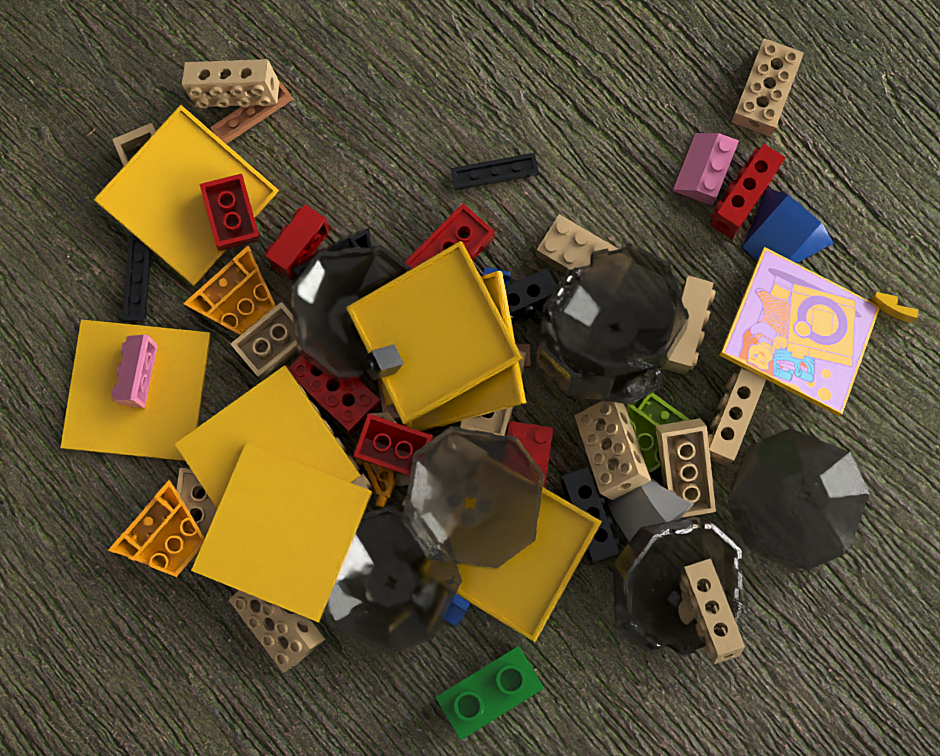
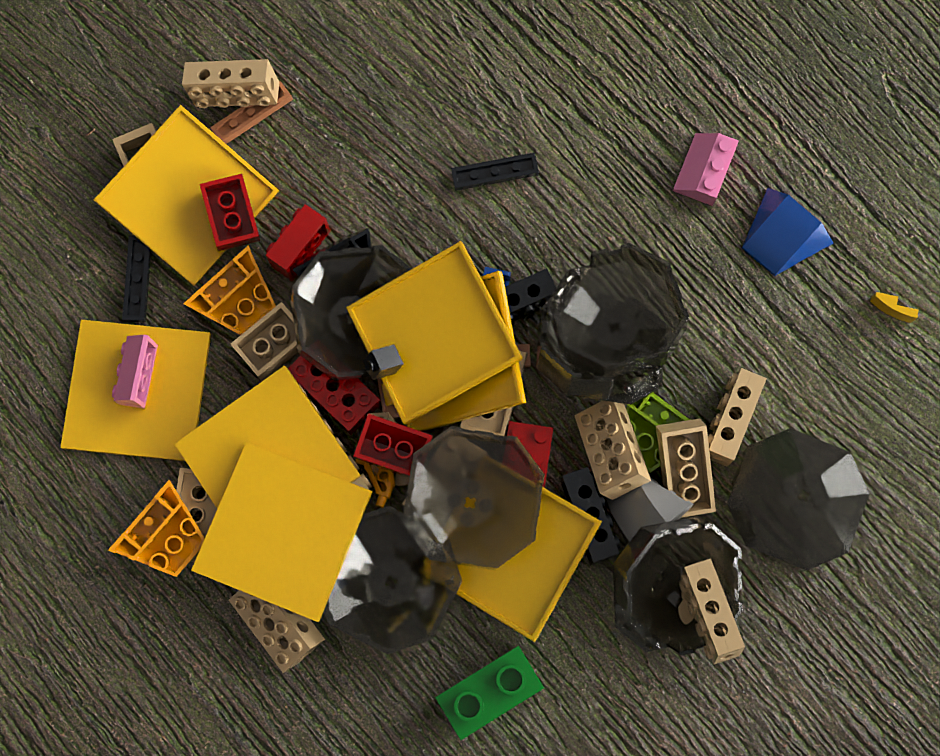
red brick [403,203,495,272] -> none
blue panel [437,591,471,626] -> none
tan brick [536,214,634,301] -> none
tan brick [660,276,716,375] -> none
red brick [710,143,786,239] -> none
tile [719,247,880,416] -> none
tan brick [731,38,804,137] -> none

